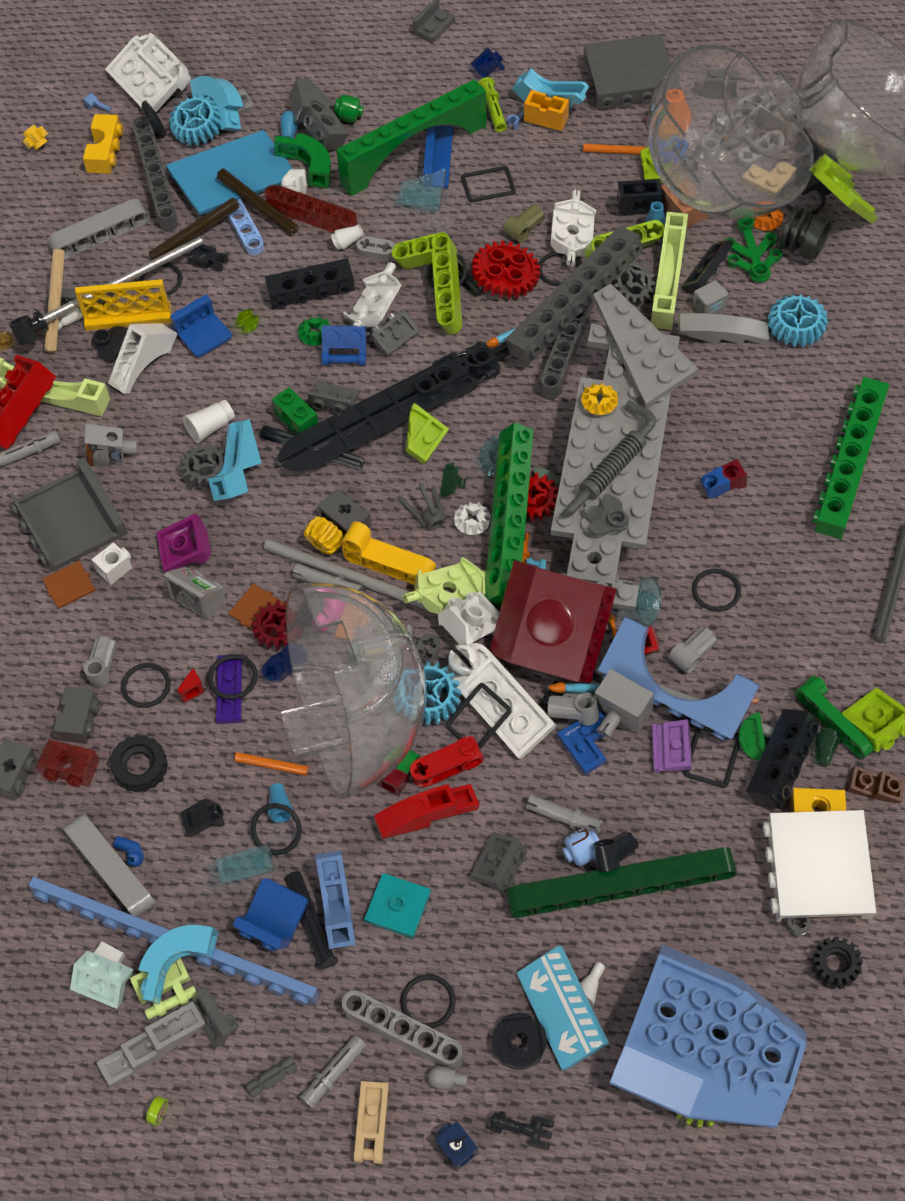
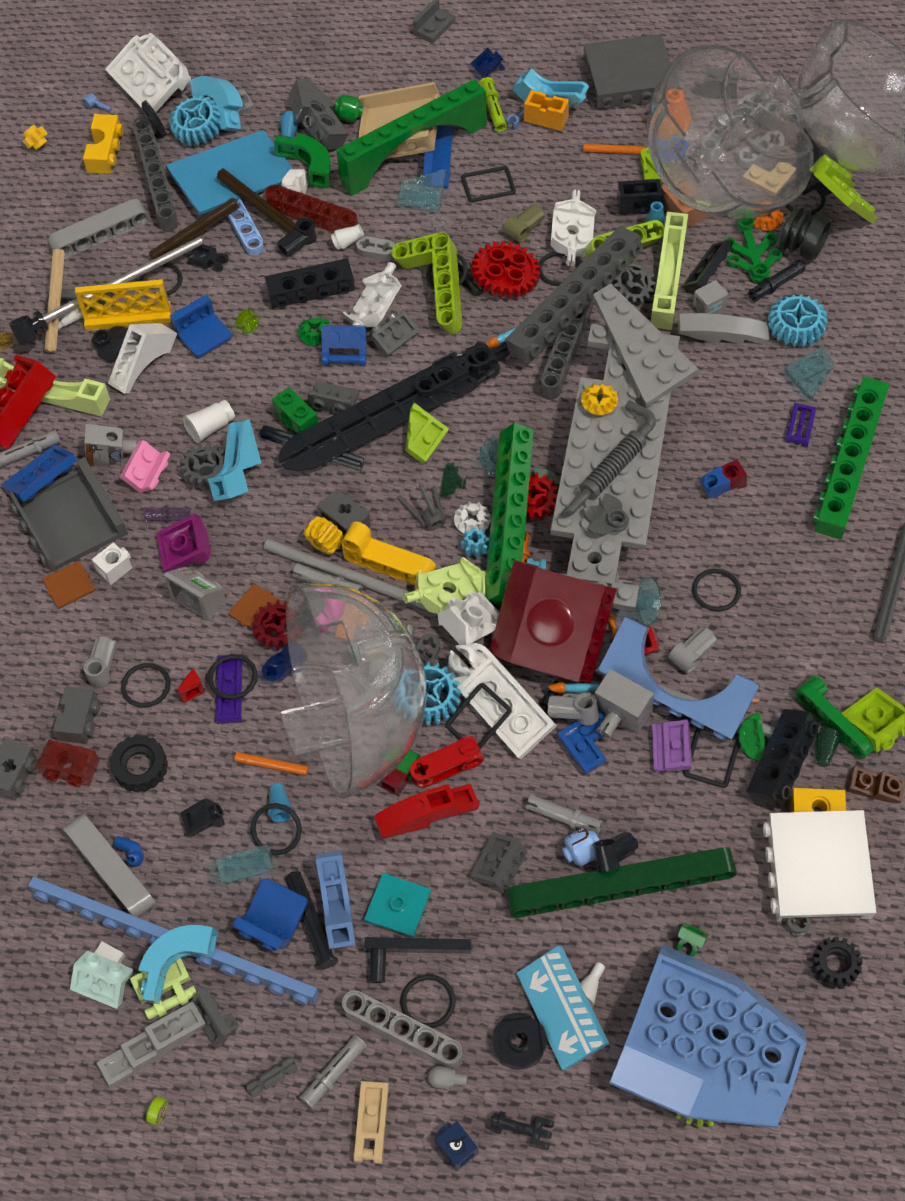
none -> blue plate [1,444,77,502]
none -> bright pink bracket [120,440,170,493]
none -> clear purple axle [143,505,190,524]
none -> black piece [277,217,317,257]
none -> tan panel [358,82,440,159]
none -> black piece [364,937,471,983]
none -> medium azure gear [461,528,490,558]
none -> green tile [677,923,709,956]
none -> black pin [748,260,805,302]
none -> clear light blue wing [784,348,835,401]
none -> dark purple tile [785,403,817,447]

